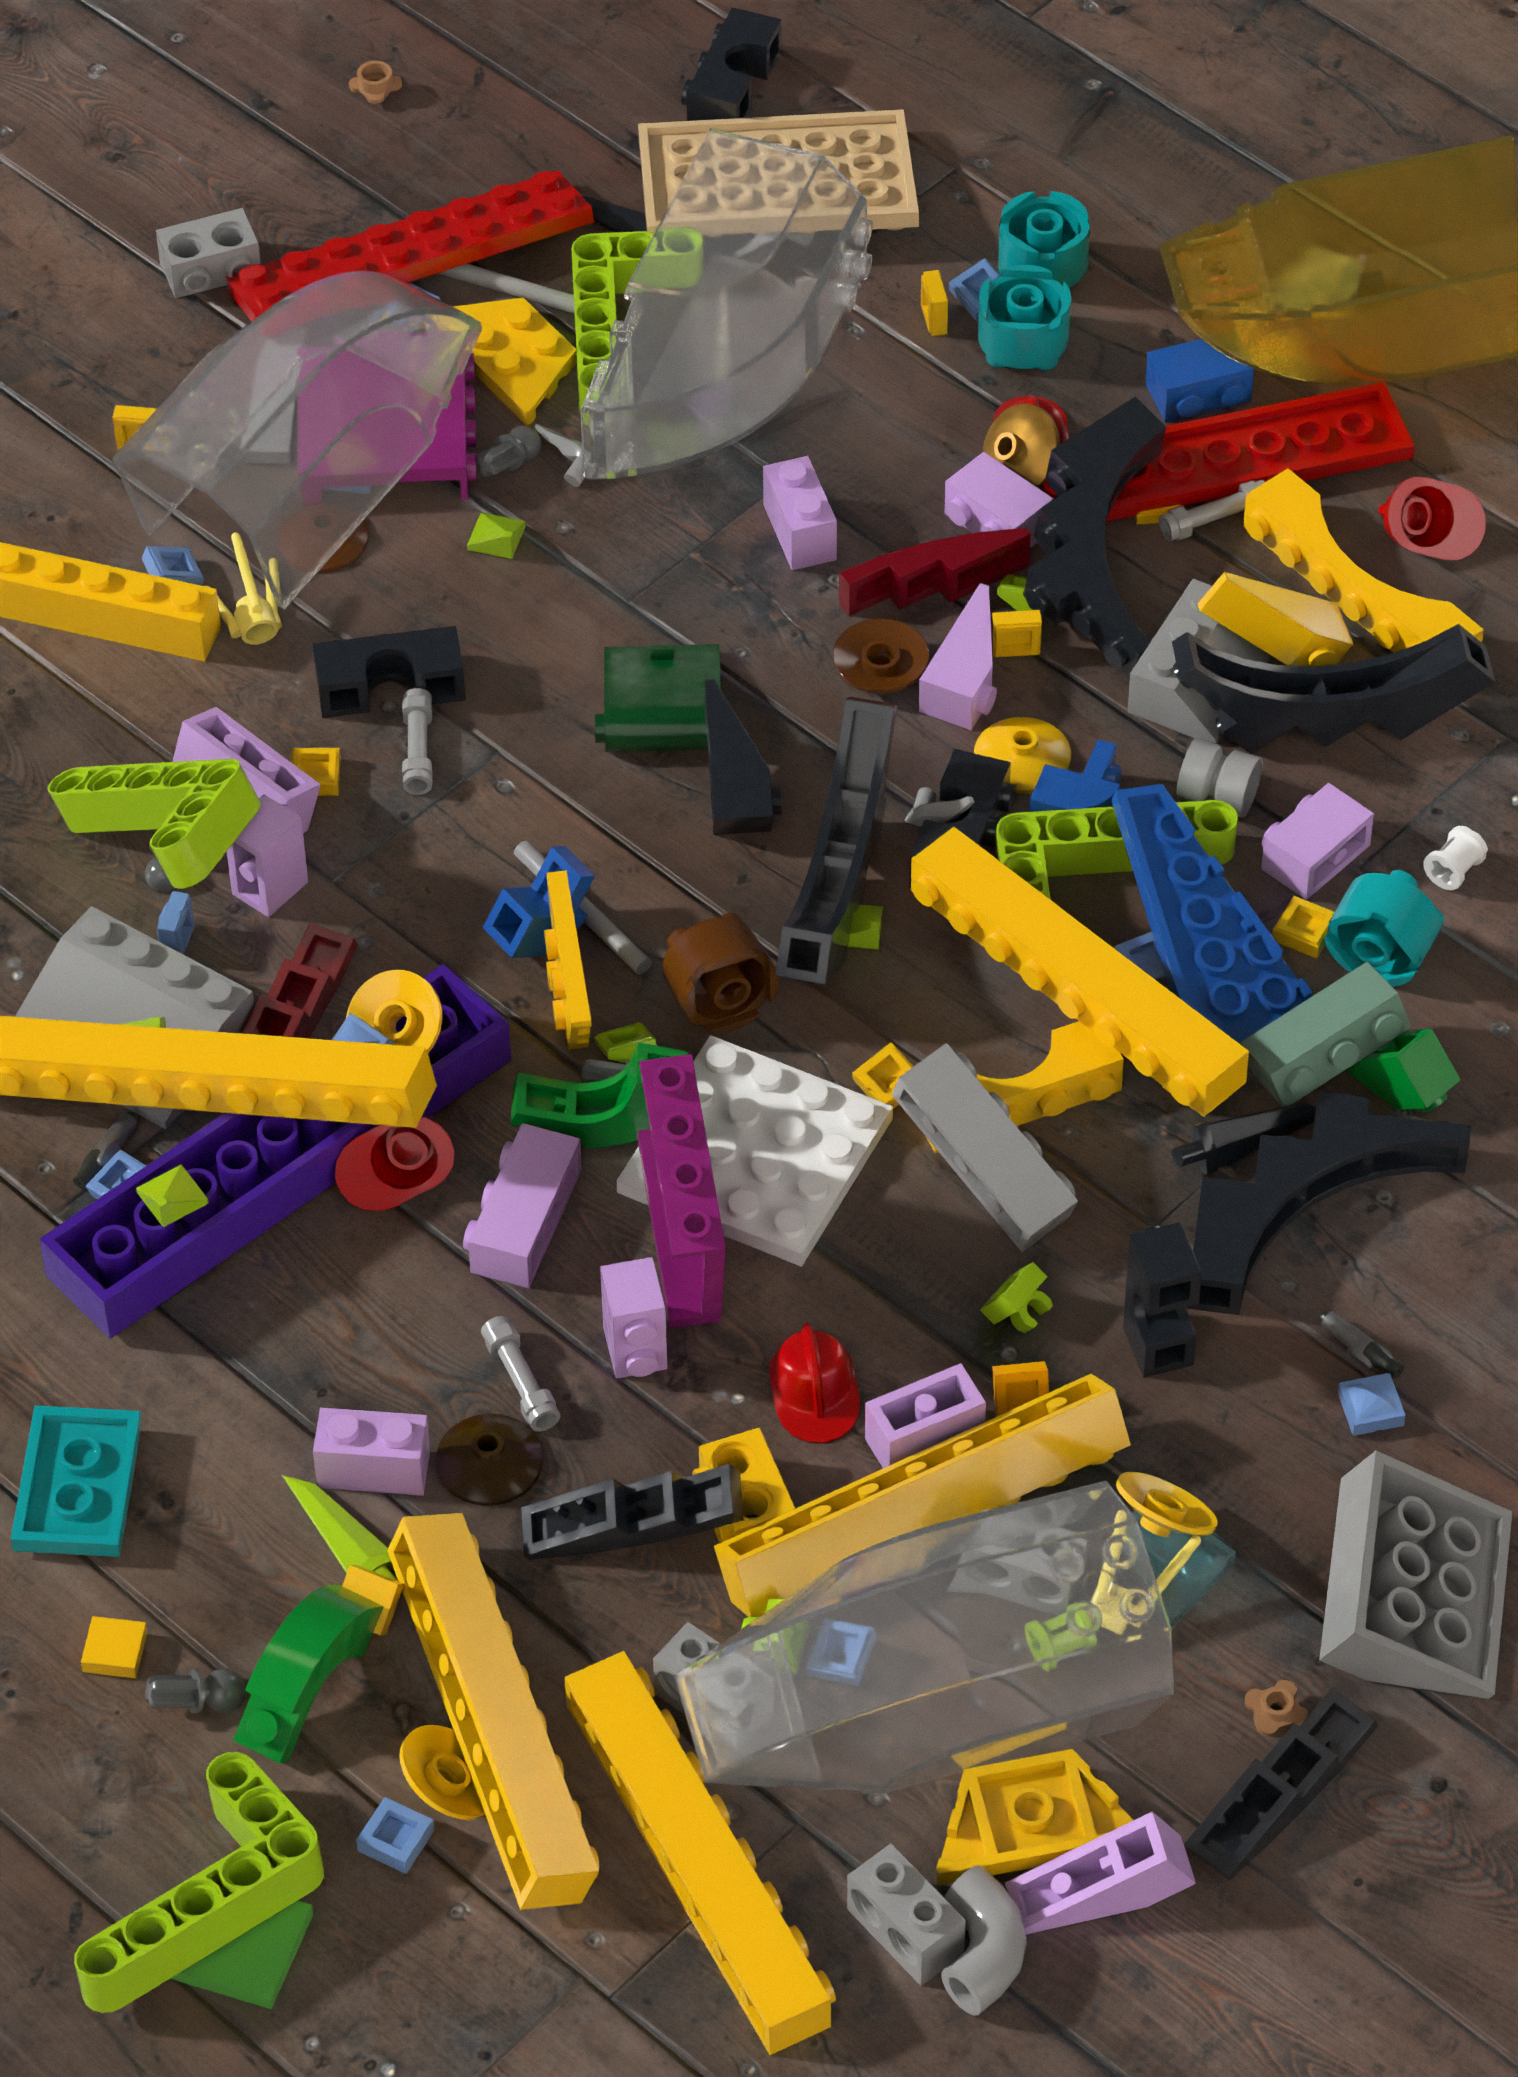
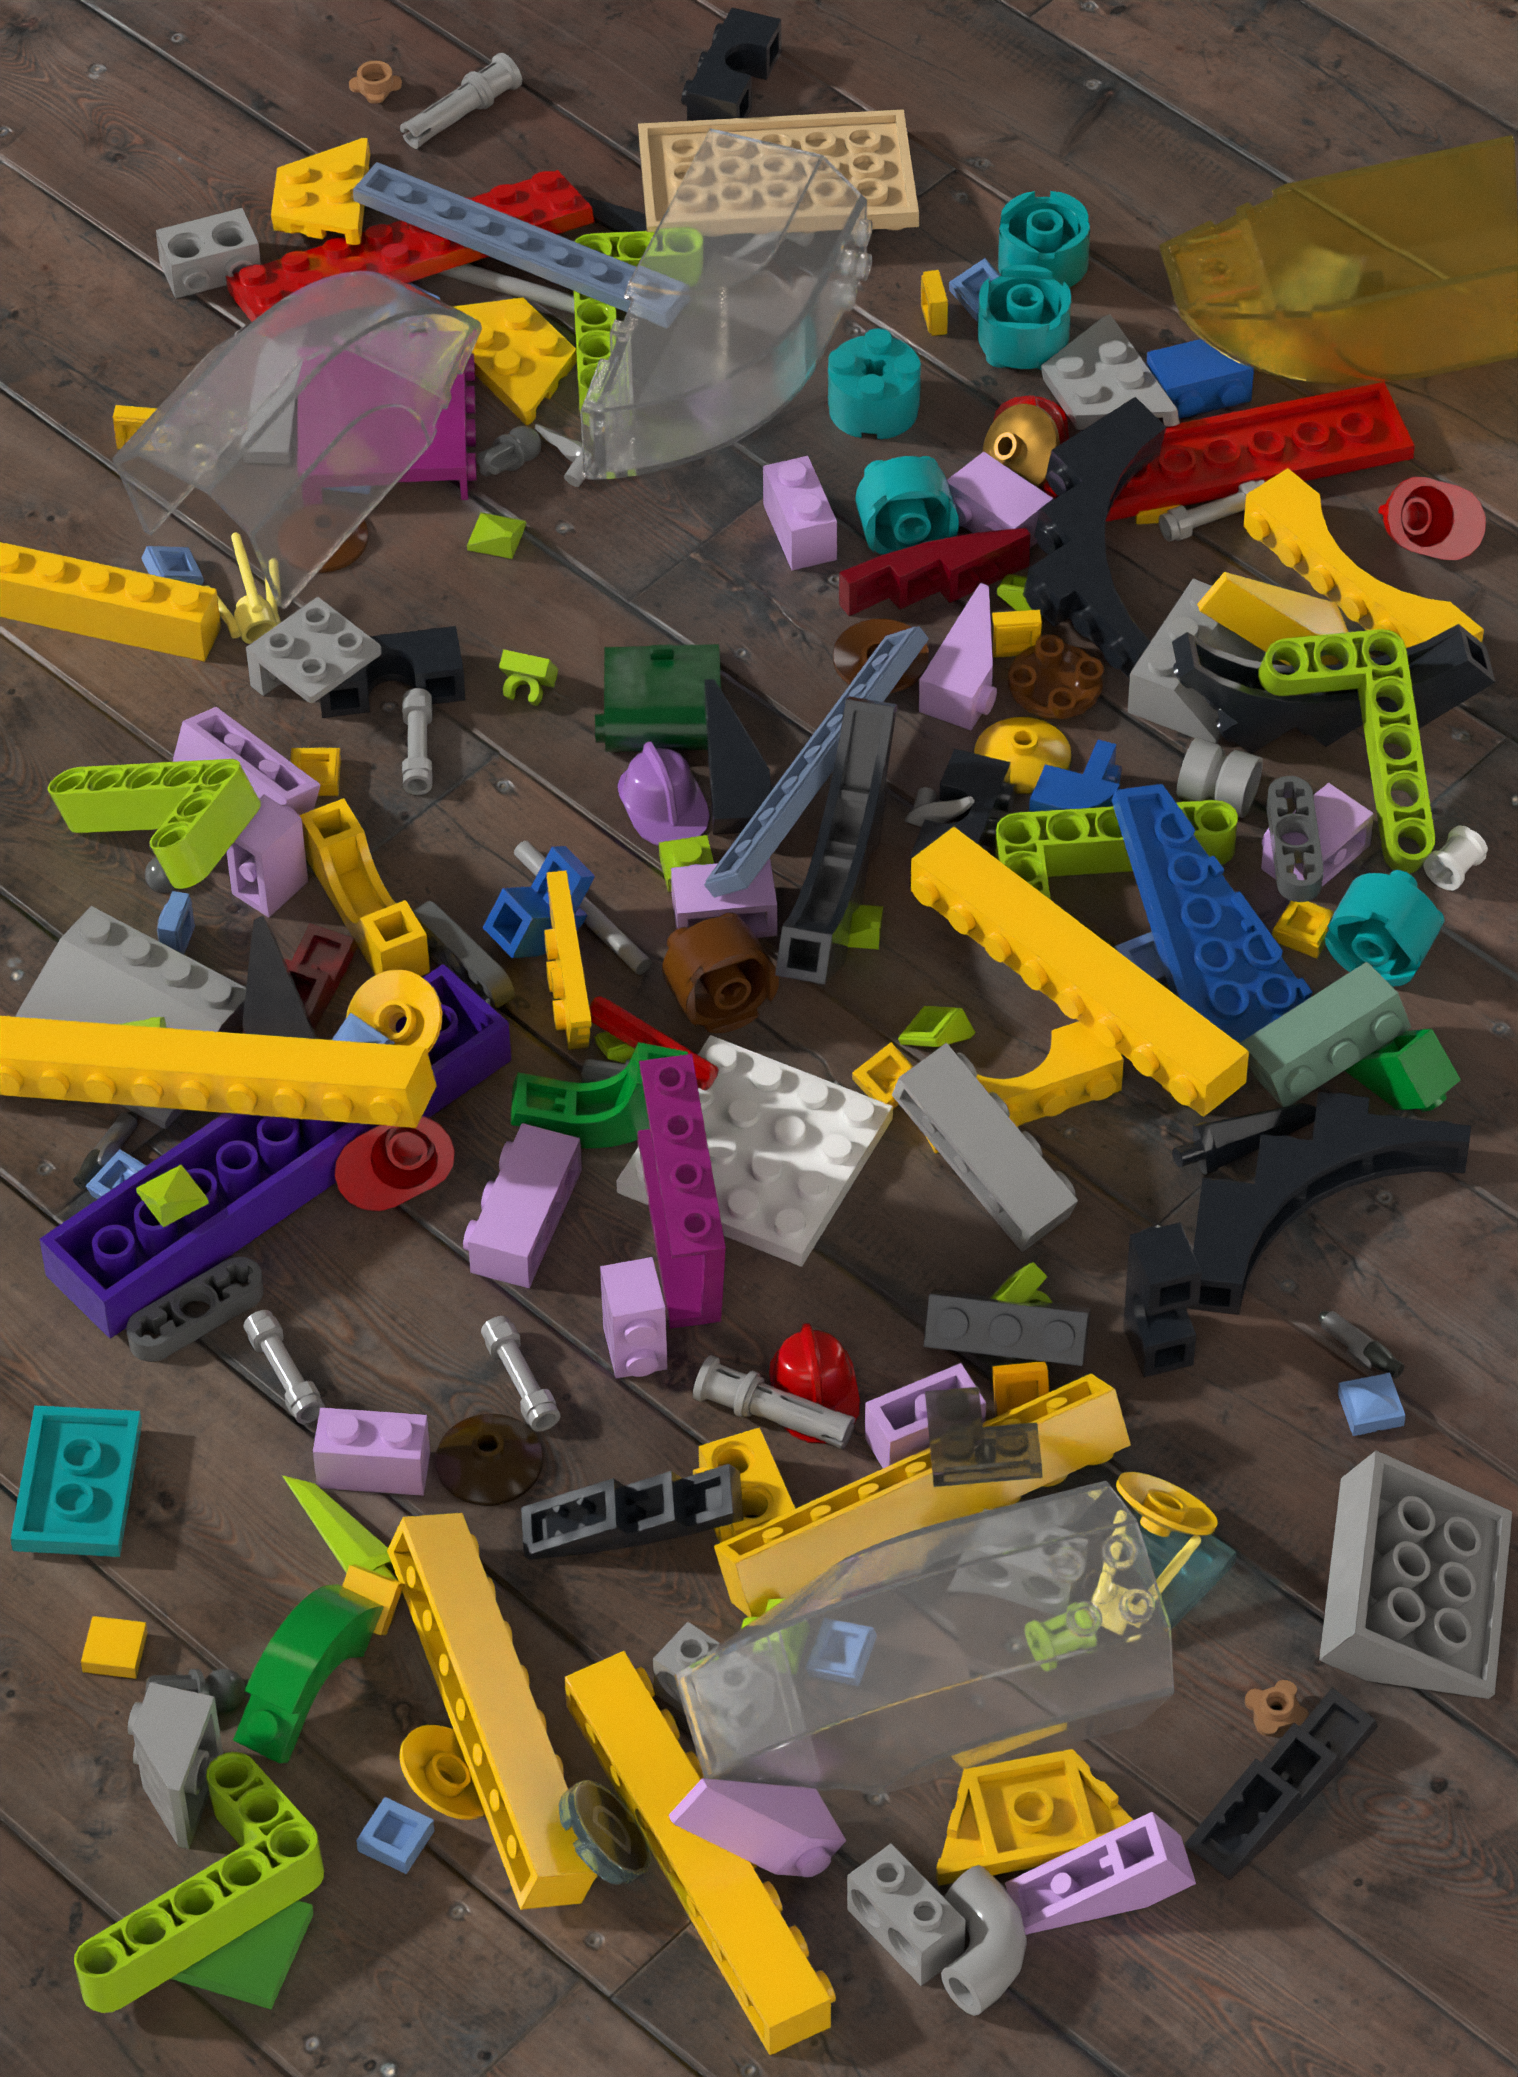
none -> dark grey beam [126,1257,264,1362]
none -> light grey slope [128,1682,223,1849]
none -> black slope [242,916,318,1039]
none -> light grey bar [243,1310,325,1424]
none -> light grey bracket [246,597,381,703]
none -> yellow wing [271,138,370,245]
none -> yellow arch [299,798,430,976]
none -> sand blue tile [353,162,690,328]
none -> light grey pin [400,53,522,149]
none -> dark grey beam [413,901,515,1010]
none -> lime tile [499,649,559,706]
none -> tile [559,1780,651,1885]
none -> red axle [589,996,719,1090]
none -> medium lavender piece [617,741,710,846]
none -> lime plate [659,835,714,892]
none -> lavender slope [669,1778,846,1877]
none -> lavender brick [671,859,777,938]
none -> light grey pin [693,1355,855,1450]
none -> sand blue tile [704,626,929,898]
none -> teal brick [828,328,921,439]
none -> teal brick [855,456,959,555]
none -> lime slope [898,1006,976,1047]
none -> black arch [924,1289,1091,1366]
none -> clear smoke plate [925,1387,1043,1487]
none -> reddish brown dish [1008,634,1104,719]
none -> light grey wing [1041,314,1179,430]
none -> lime beam [1258,629,1435,874]
none -> dark grey beam [1267,776,1324,902]

